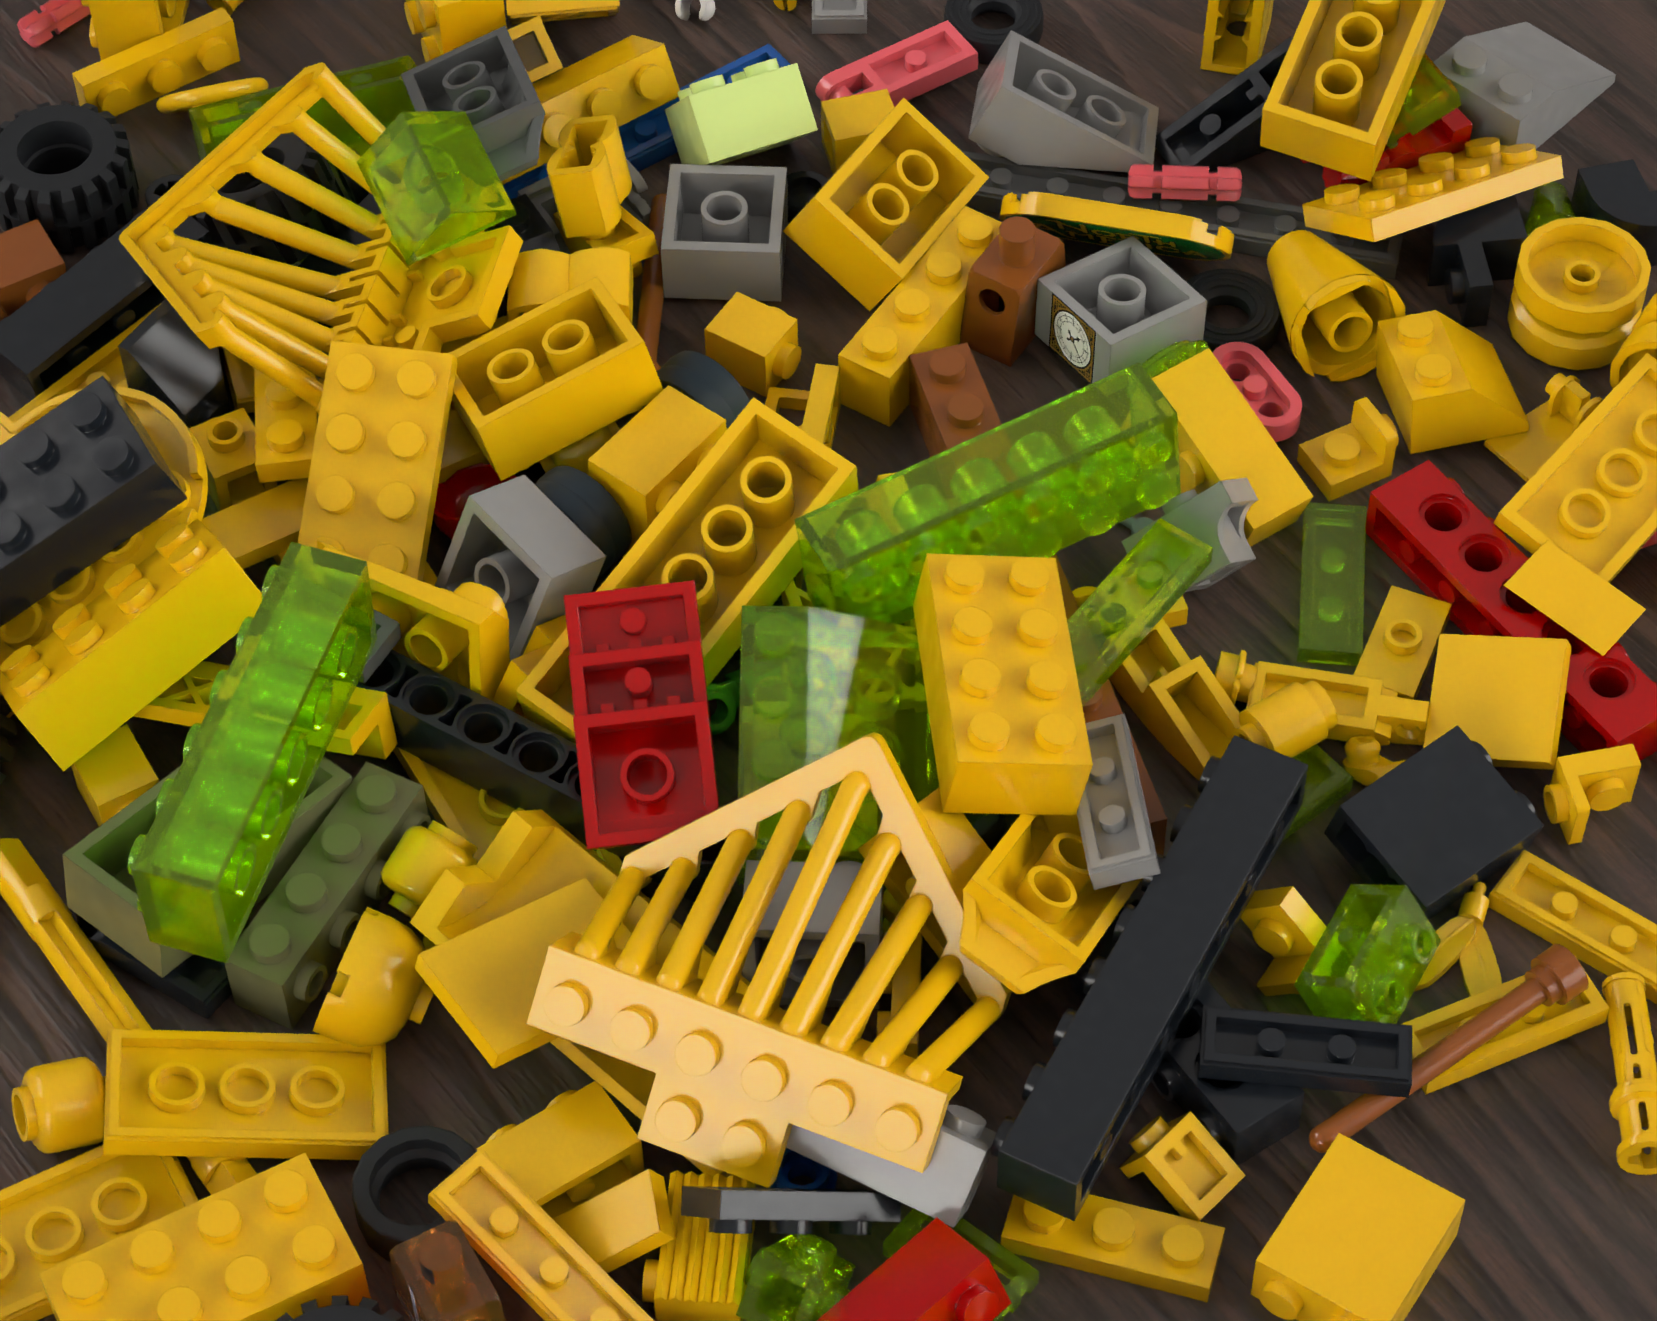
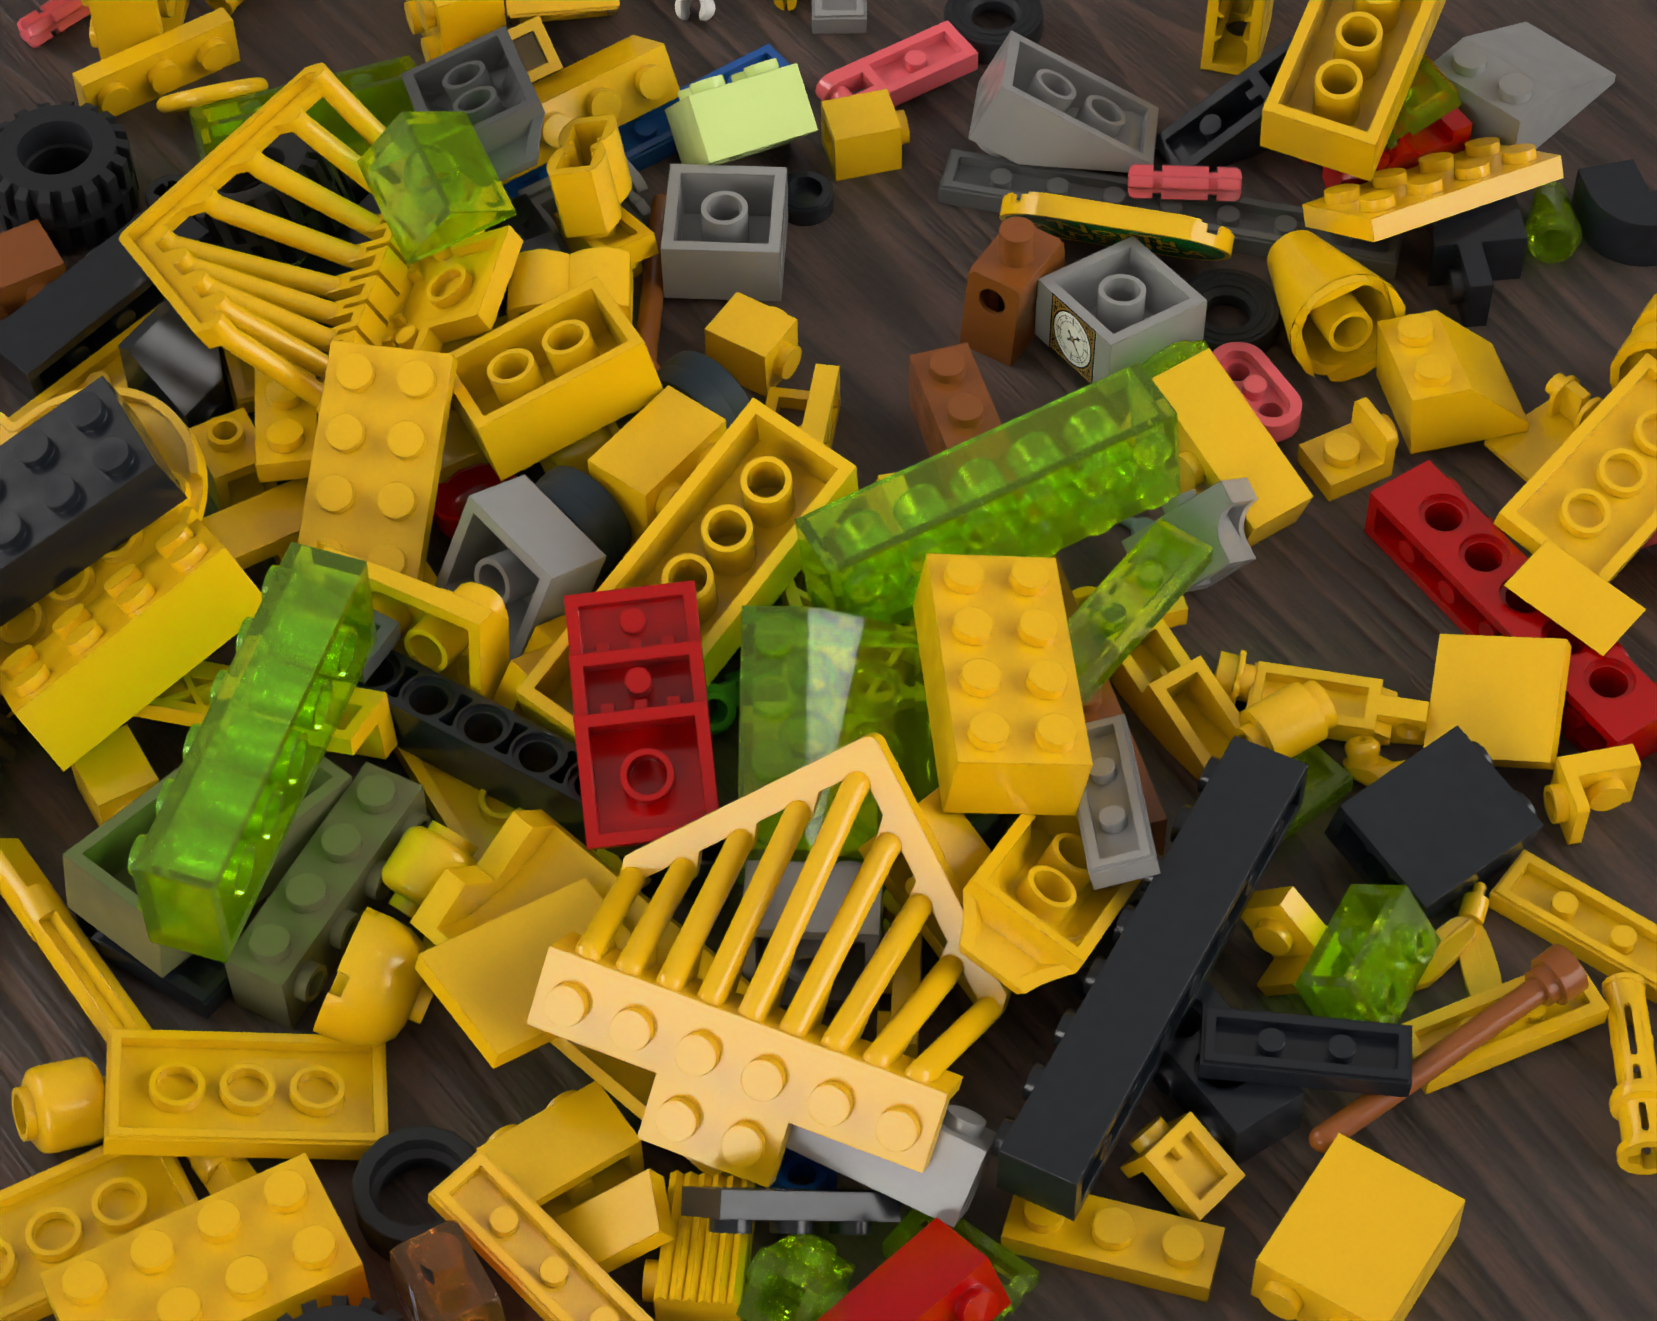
yellow brick [783,98,989,311] -> none
yellow brick [838,206,1002,427] -> none
clear neon green tile [1297,502,1366,666] -> none
yellow plate [1353,585,1452,700] -> none
yellow wheel [1507,217,1651,370] -> none

